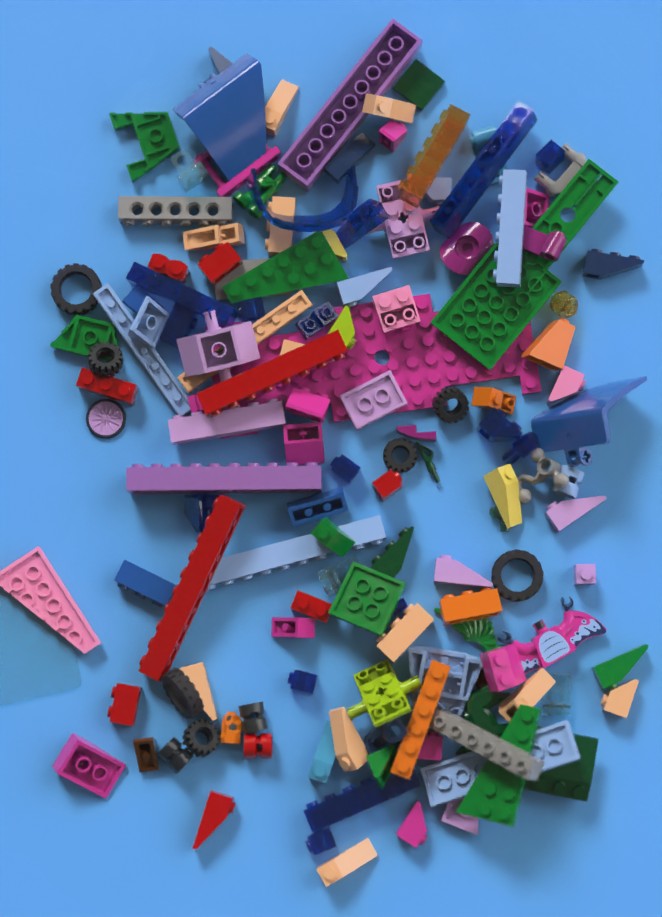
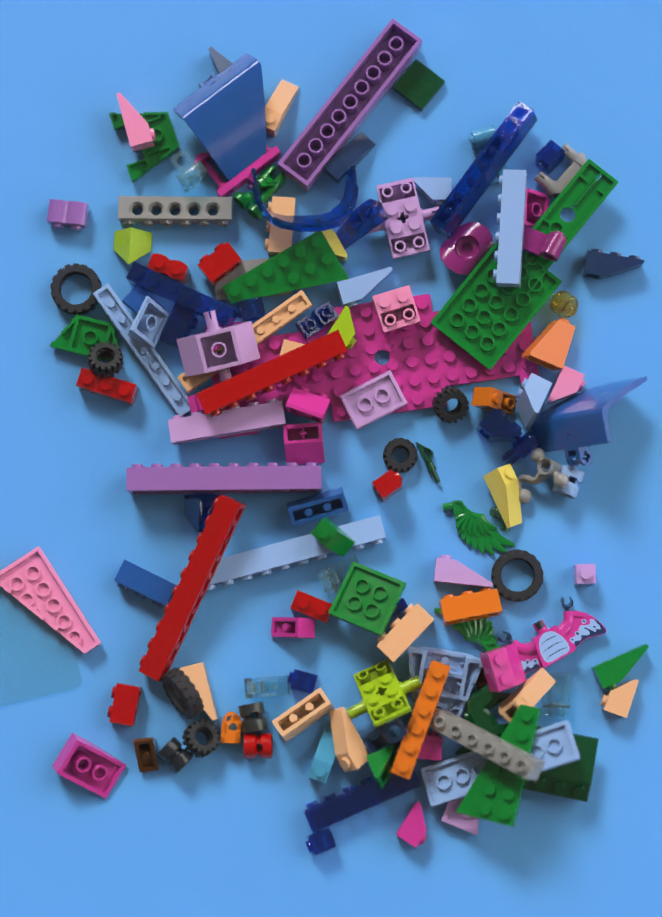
lavender wheel [86,399,126,439] -> none
light nougat slope [183,223,245,251] -> none
red slope [192,790,236,850] -> none
light nougat slope [316,838,377,887] -> none
clear blue brick [330,454,361,485] -> none
light nougat slope [362,93,416,123] -> none
dark green slope [371,526,414,578] -> none
dark pink slope [378,119,407,153] -> none
clear orange brick [397,104,471,208] -> none
magenta slope [397,425,437,441] -> none
lavender slope [544,495,607,532] -> none
none -> medium lavender brick [47,199,89,231]
none -> lime slope [113,227,152,264]
none -> bright pink slope [116,93,156,152]
none -> clear light blue slope [244,675,290,698]
none -> light nougat brick [272,688,334,742]
none -> green animal [442,500,515,555]
none -> light blue slope [515,373,552,430]

